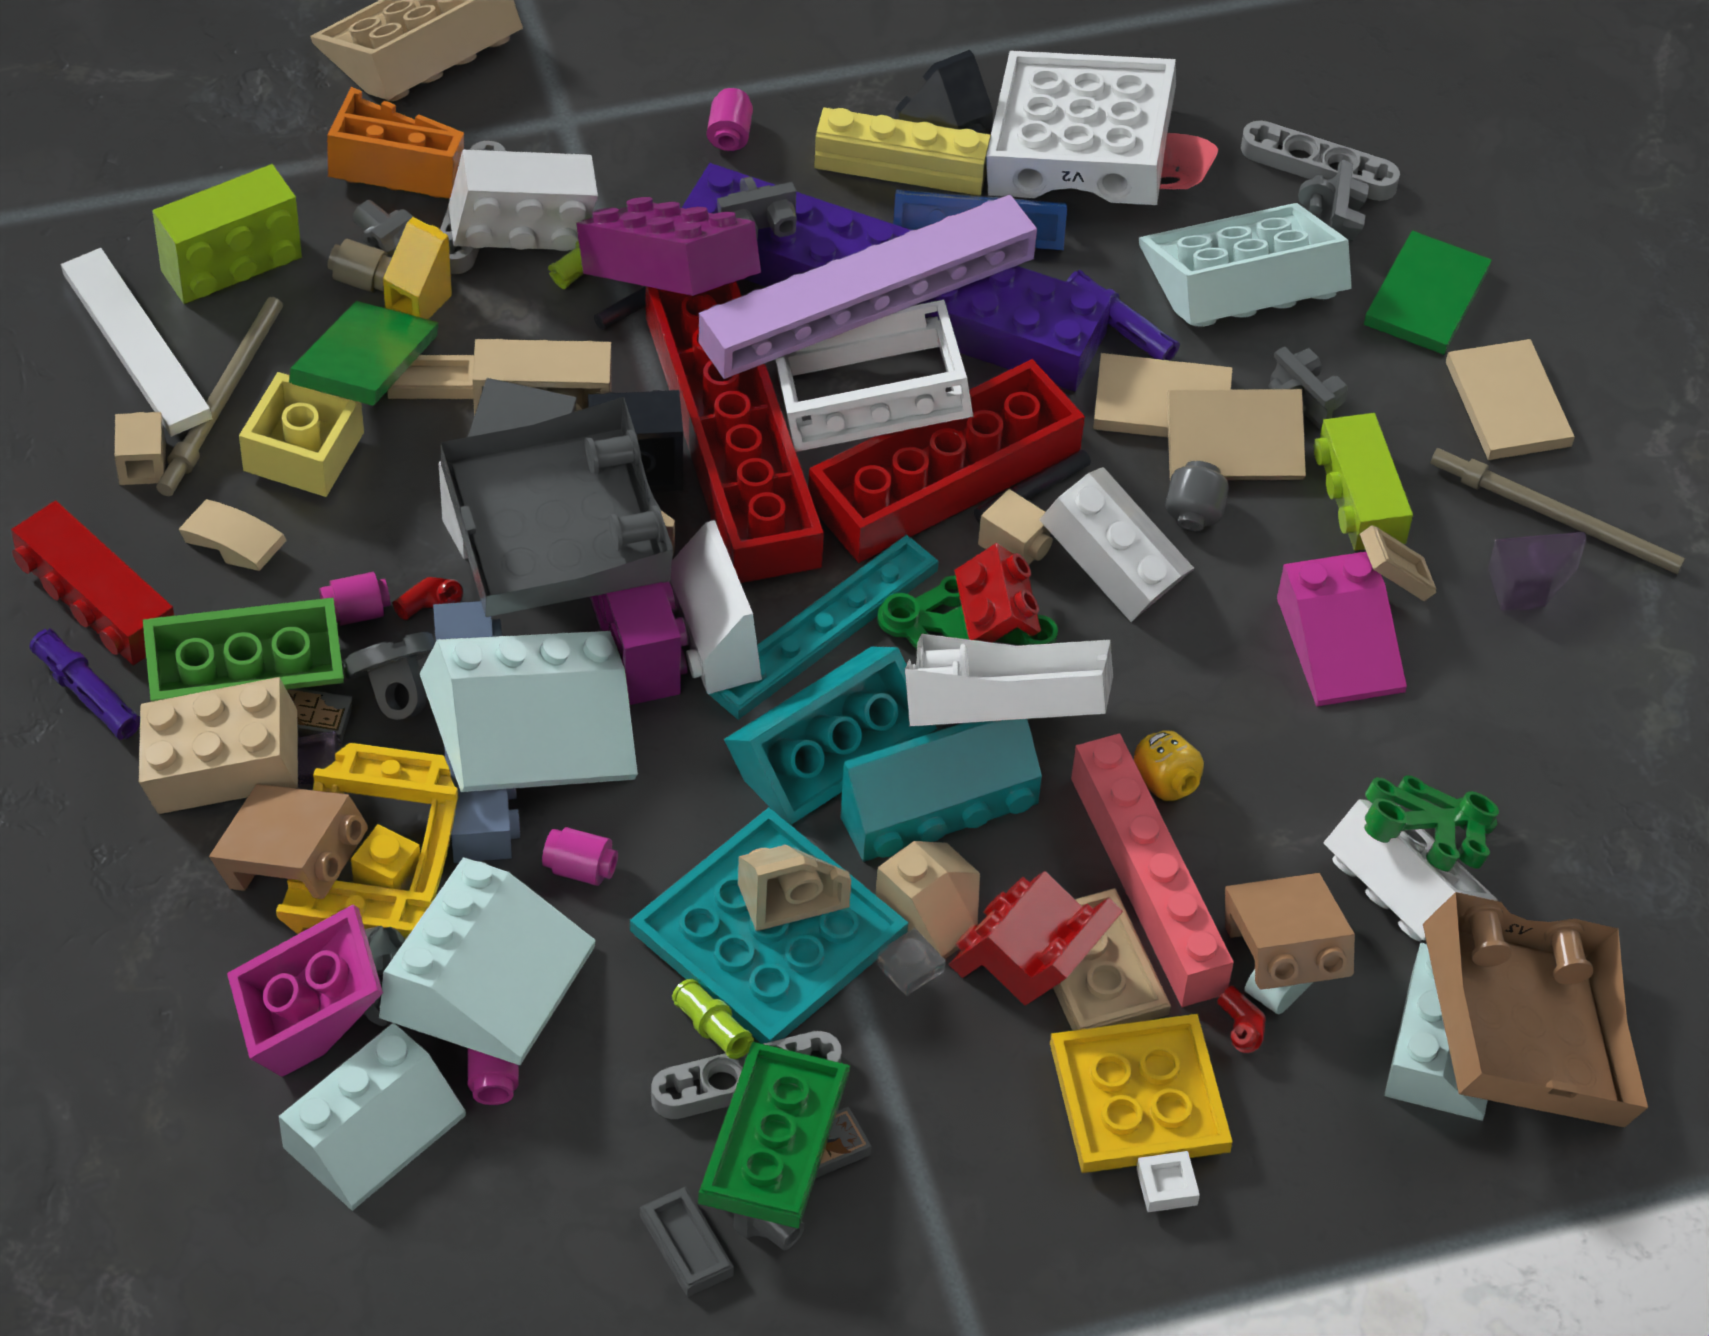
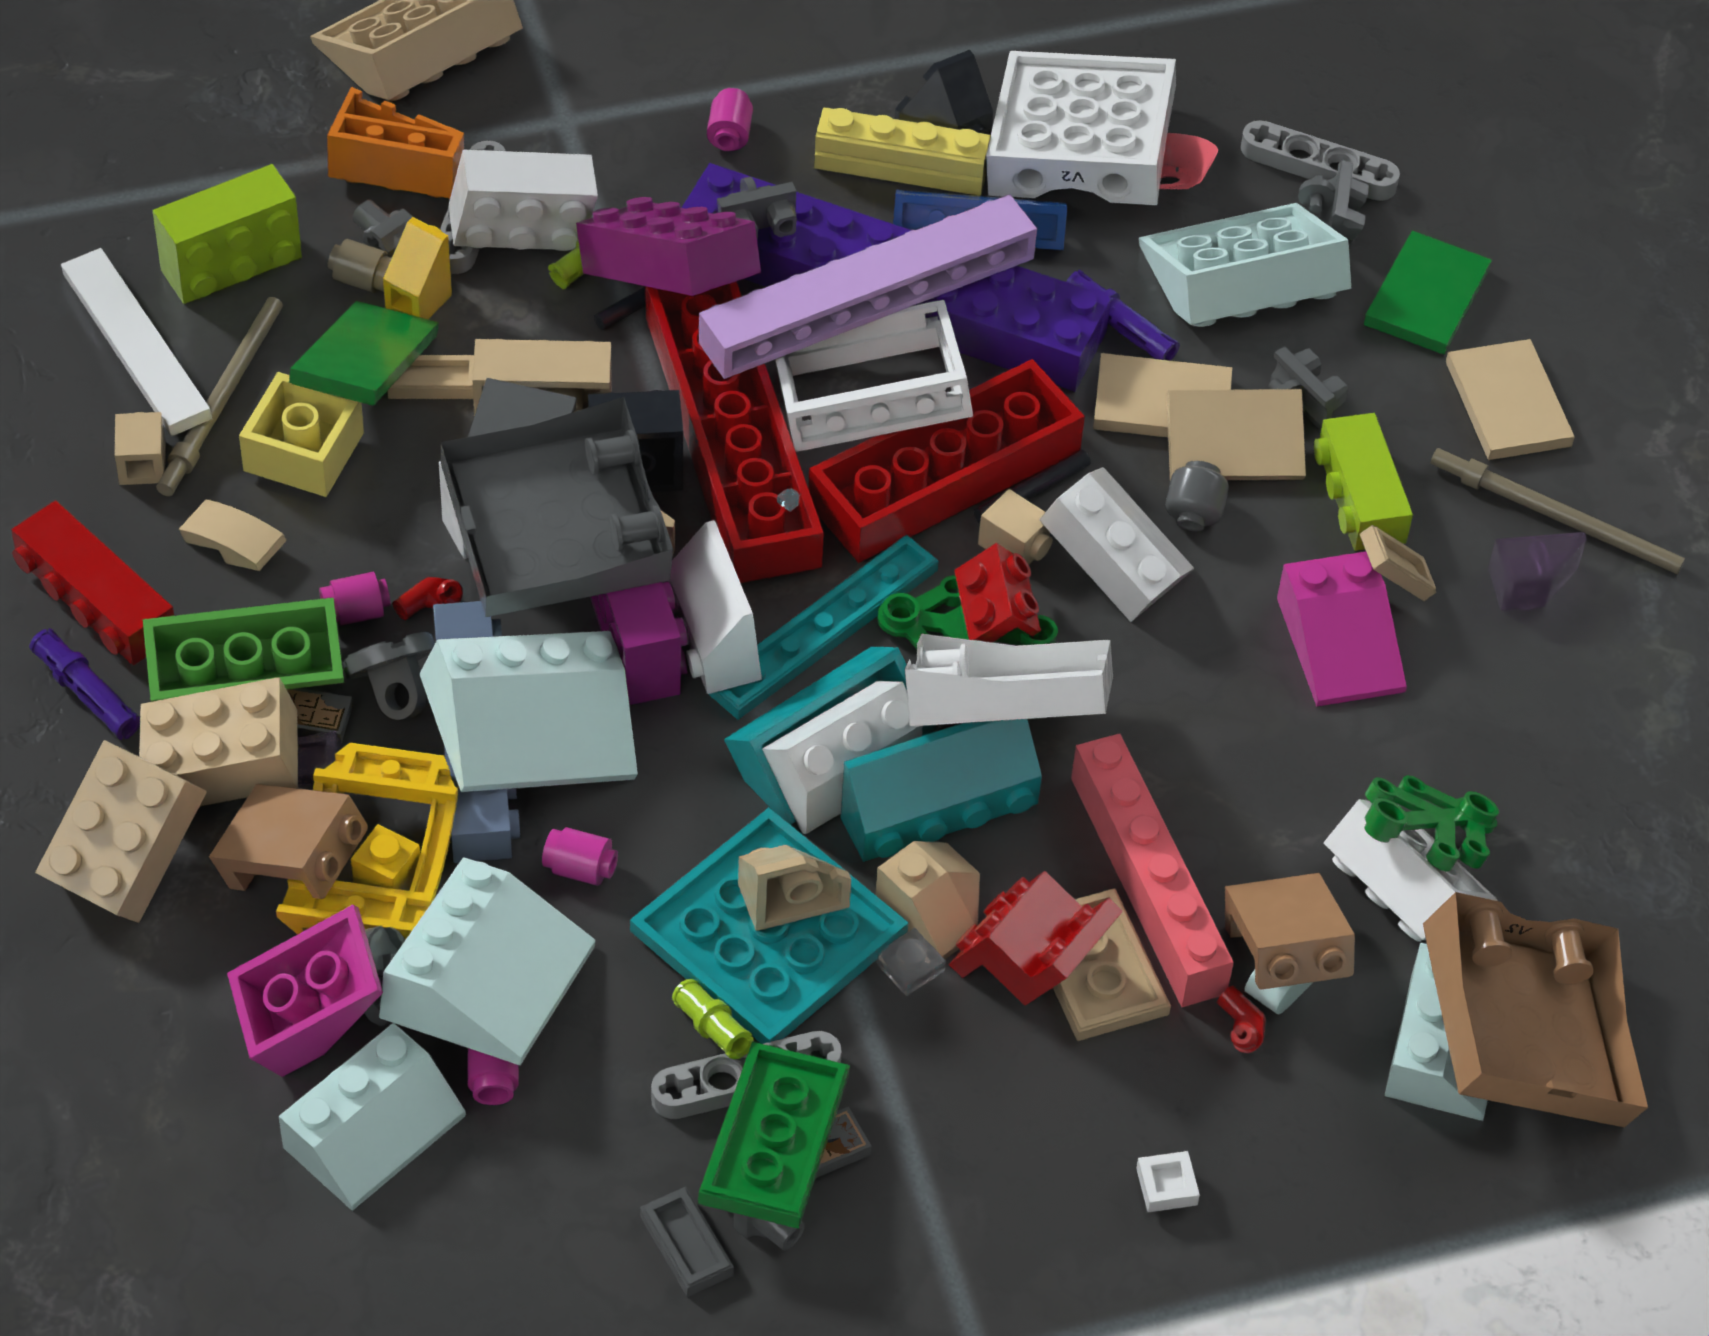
yellow plate [1050,1014,1233,1173] -> none
yellow head [1134,730,1204,801] -> none
none -> tan brick [35,740,207,923]
none -> white slope [762,681,923,834]
none -> clear light blue piece [777,489,799,512]

